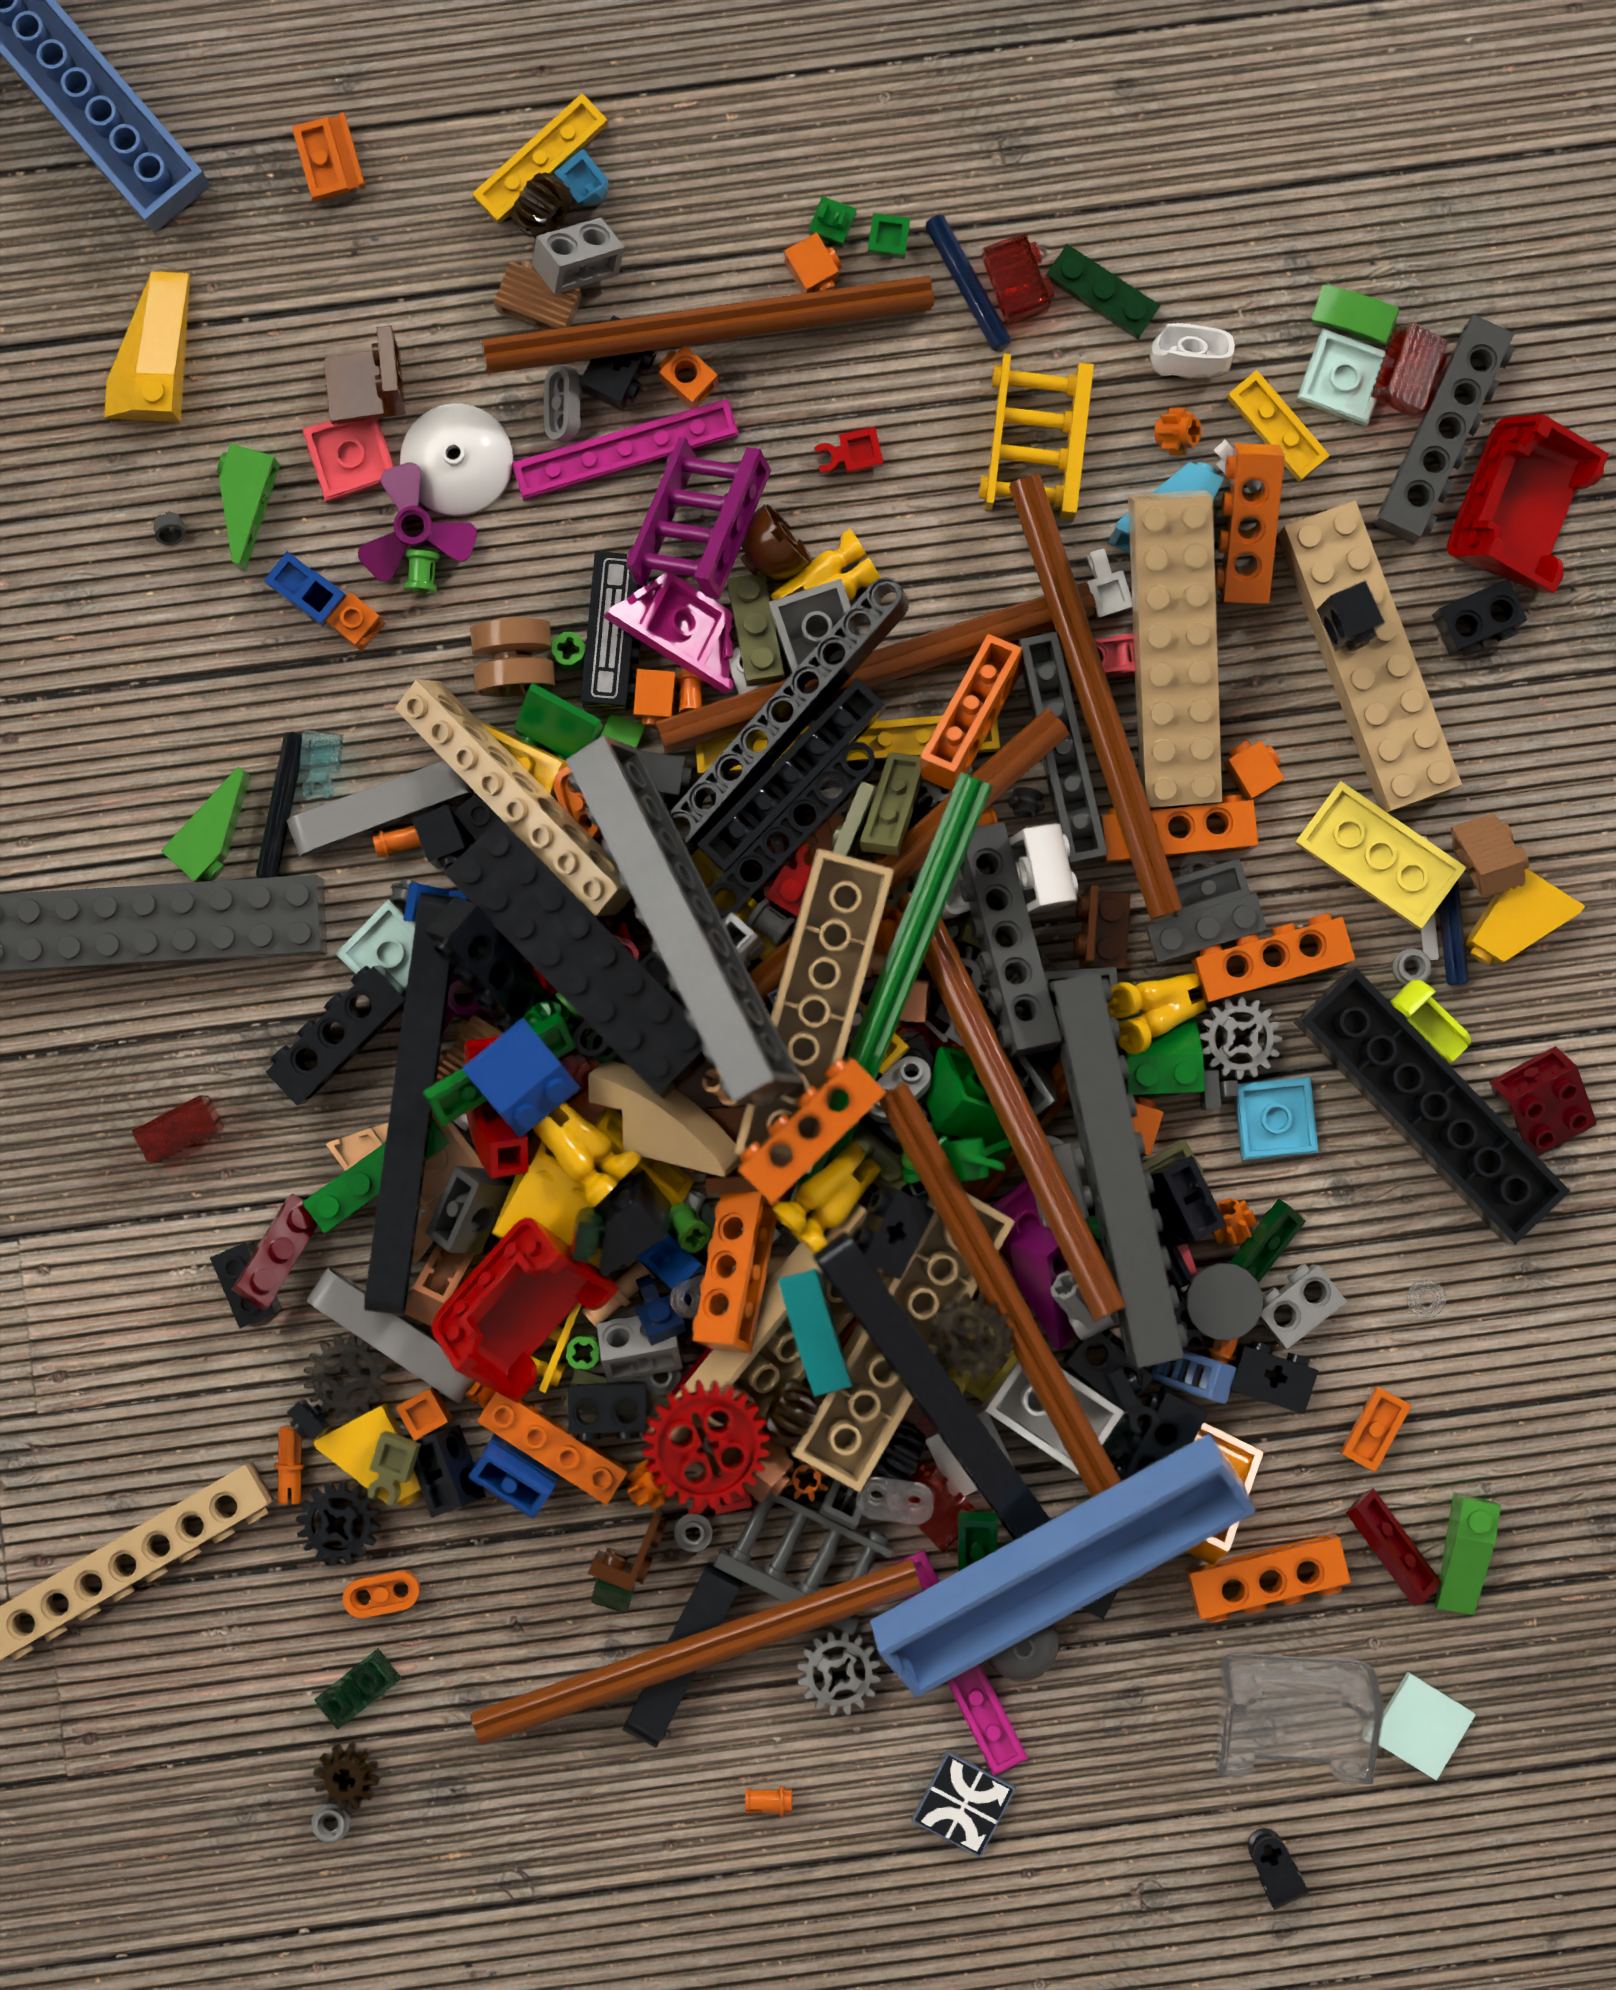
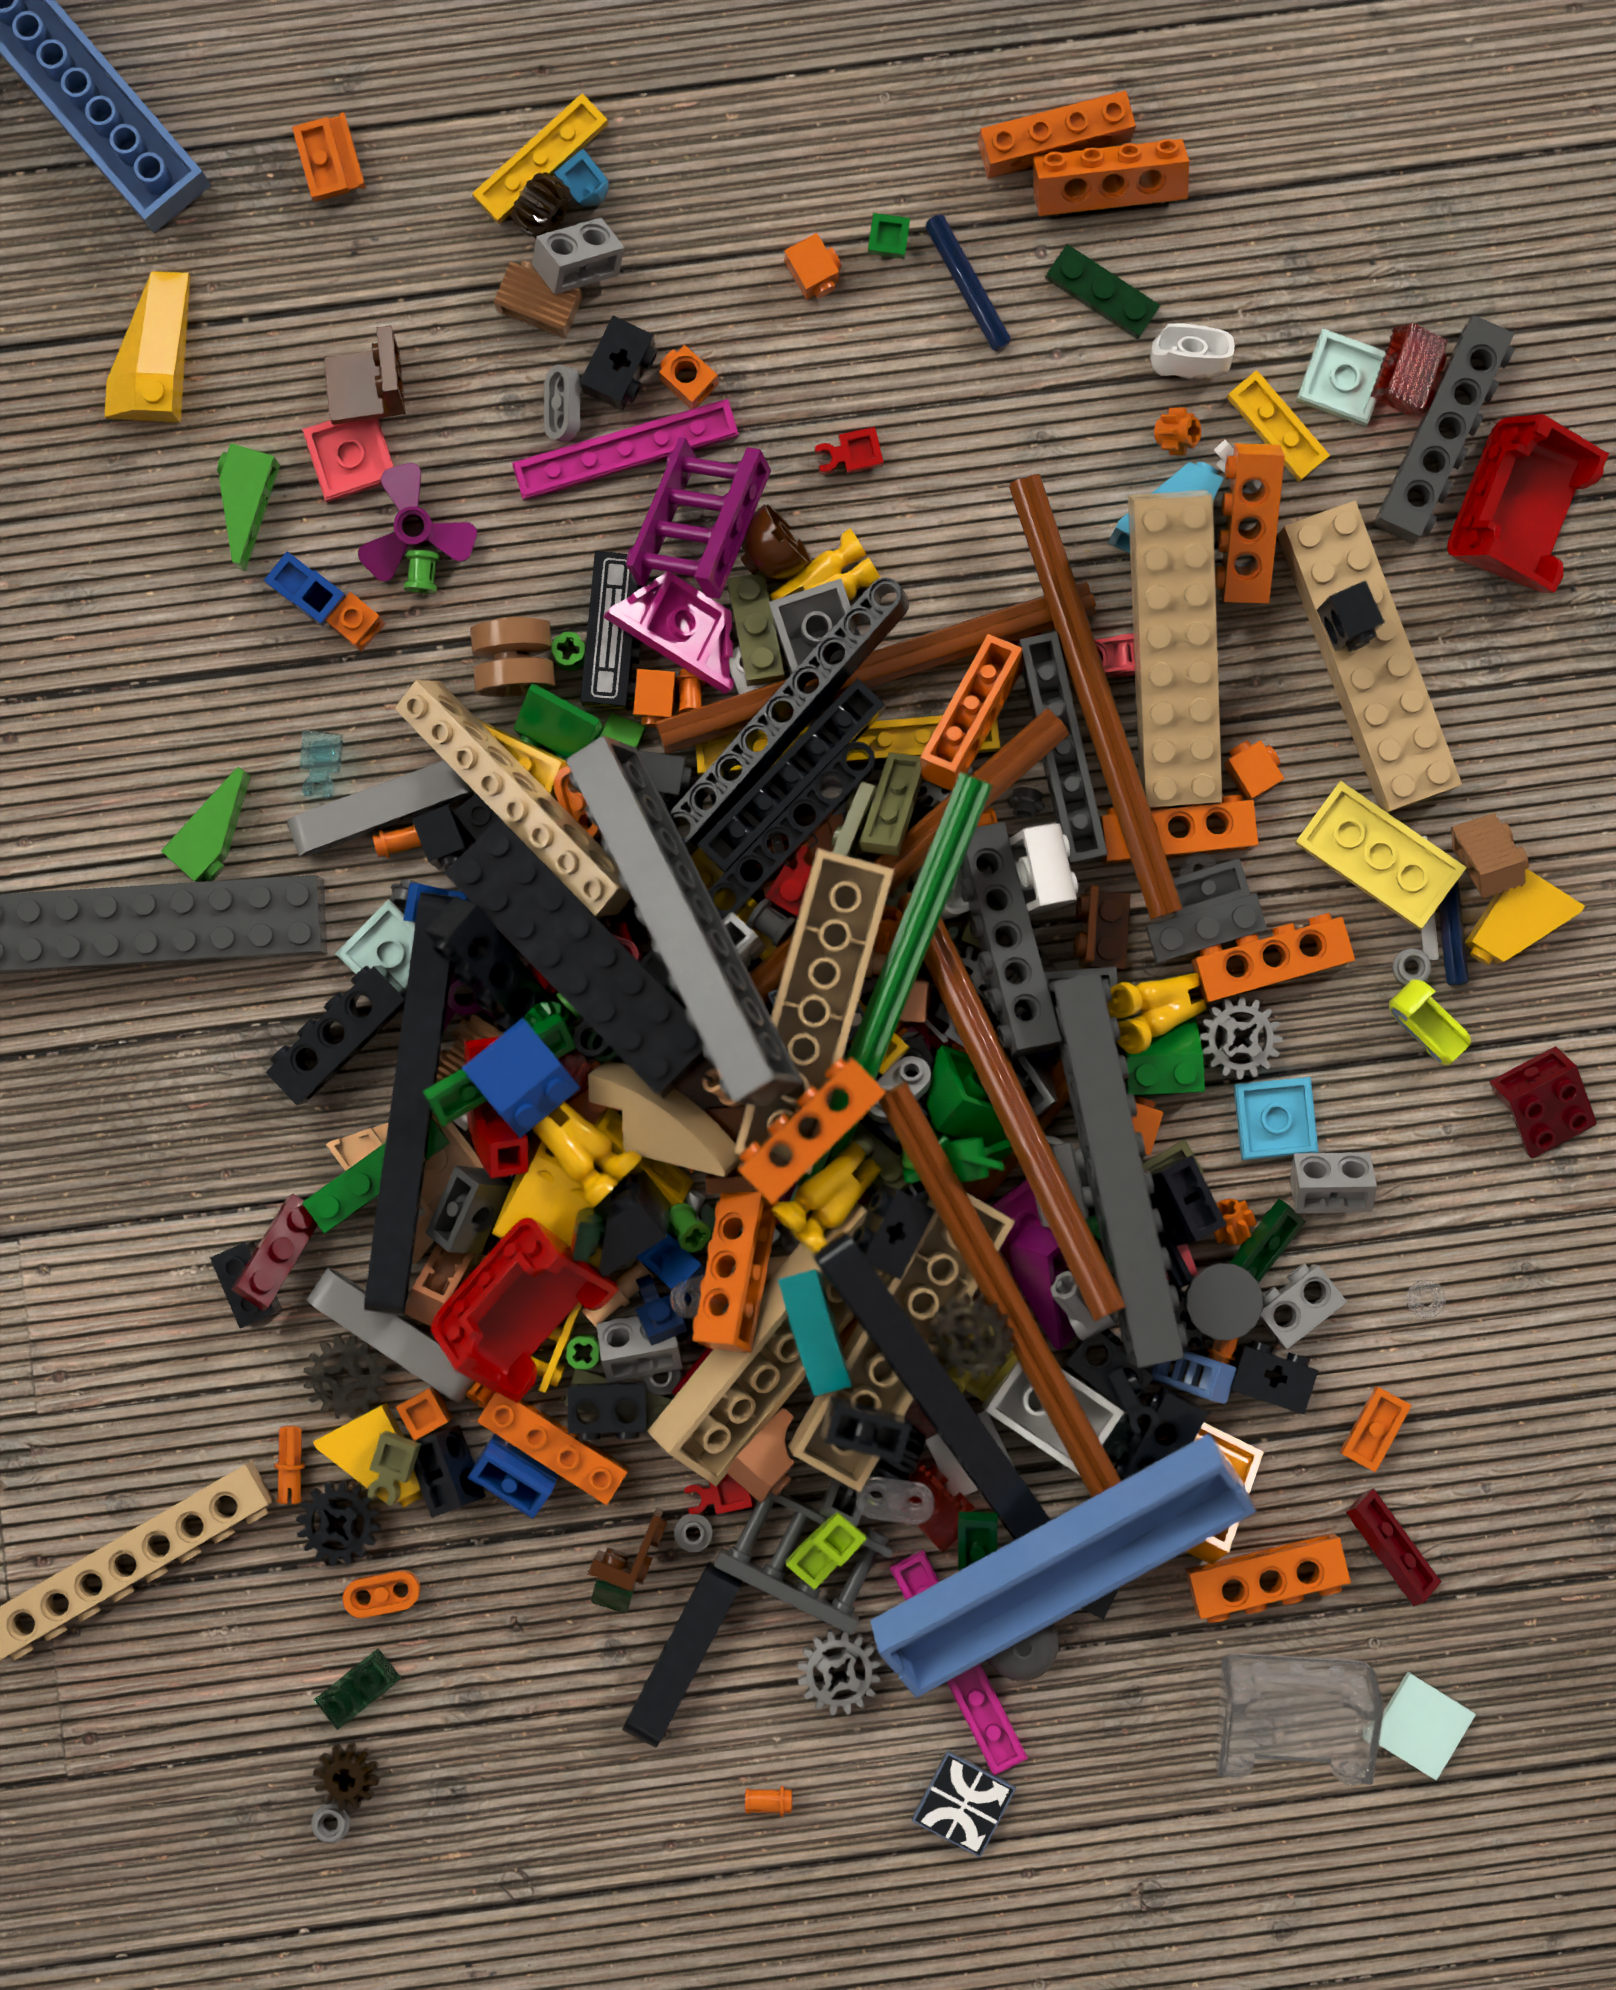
clear red brick [132,1095,224,1163] -> none
dark grey hinge [154,511,186,545] -> none
black axle [256,732,306,878] -> none
black plate [287,1399,331,1440] -> none
white dish [400,404,513,517] -> none
dark orange axle [471,1559,923,1745] -> none
dark orange axle [481,276,934,374] -> none
orange gear [626,1459,674,1510] -> none
red gear [642,1380,770,1509] -> none
dark brown gear [762,1377,821,1448] -> none
orange gear [787,1458,828,1501] -> none
green tile [808,196,857,248] -> none
yellow fence [978,353,1094,521] -> none
clear red brick [981,233,1055,326] -> none
white plate [1086,548,1132,619] -> none
dark grey tile [1200,1070,1239,1110] -> none
black piece [1247,1828,1309,1910] -> none
black brick [1294,968,1571,1245] -> none
bright green slope [1311,284,1400,345] -> none
black brick [1432,579,1527,657] -> none
bright green slope [1435,1494,1501,1615] -> none
none -> lime slope [786,1511,867,1590]
none -> black brick [820,1396,912,1463]
none -> orange brick [978,90,1136,179]
none -> orange brick [1033,139,1189,216]
none -> light grey brick [1290,1152,1377,1213]

